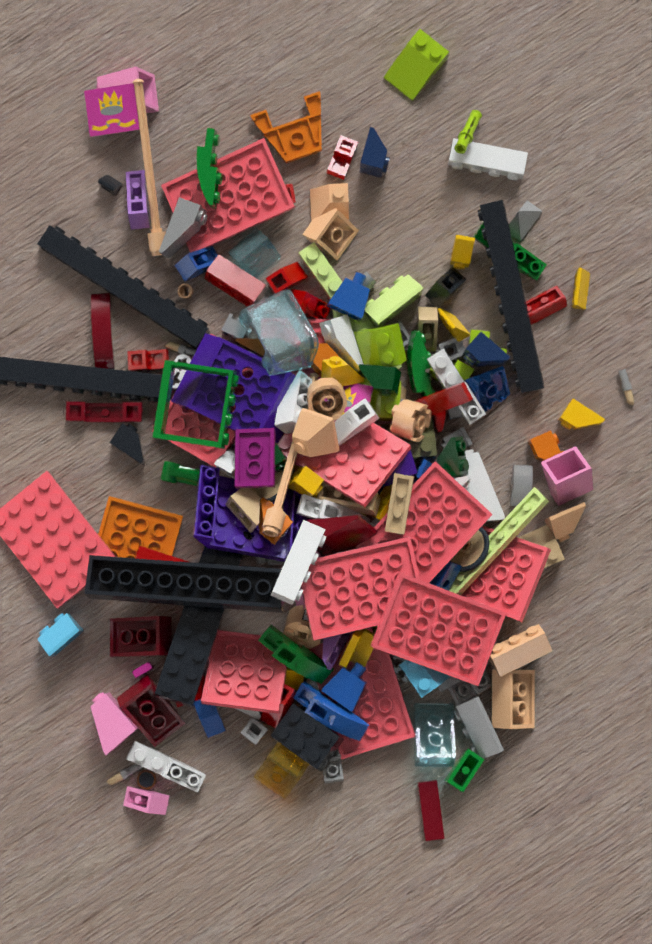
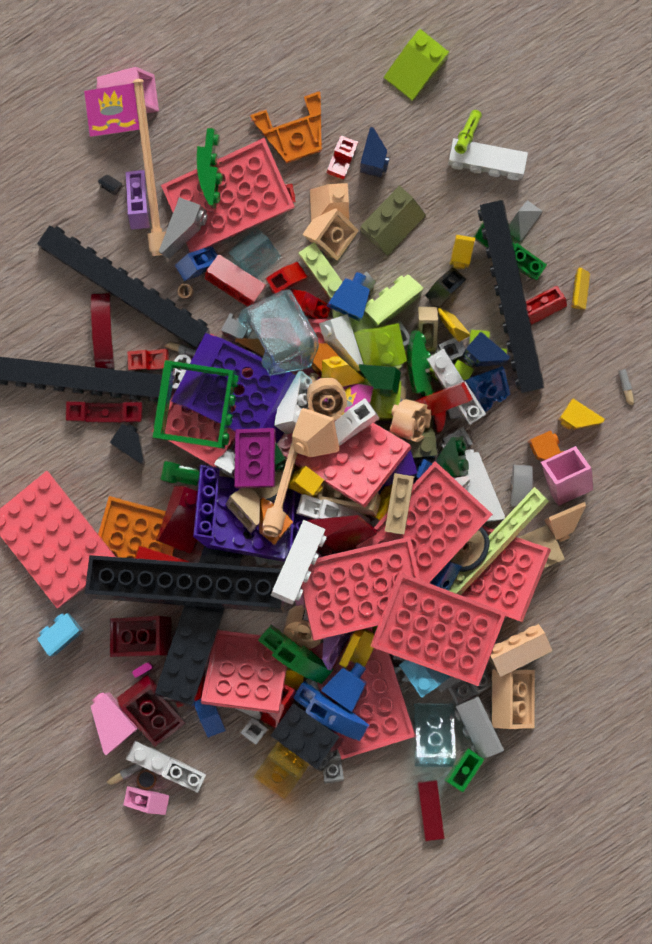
none -> dark red slope [156,486,198,553]
none -> olive slope [360,185,426,256]

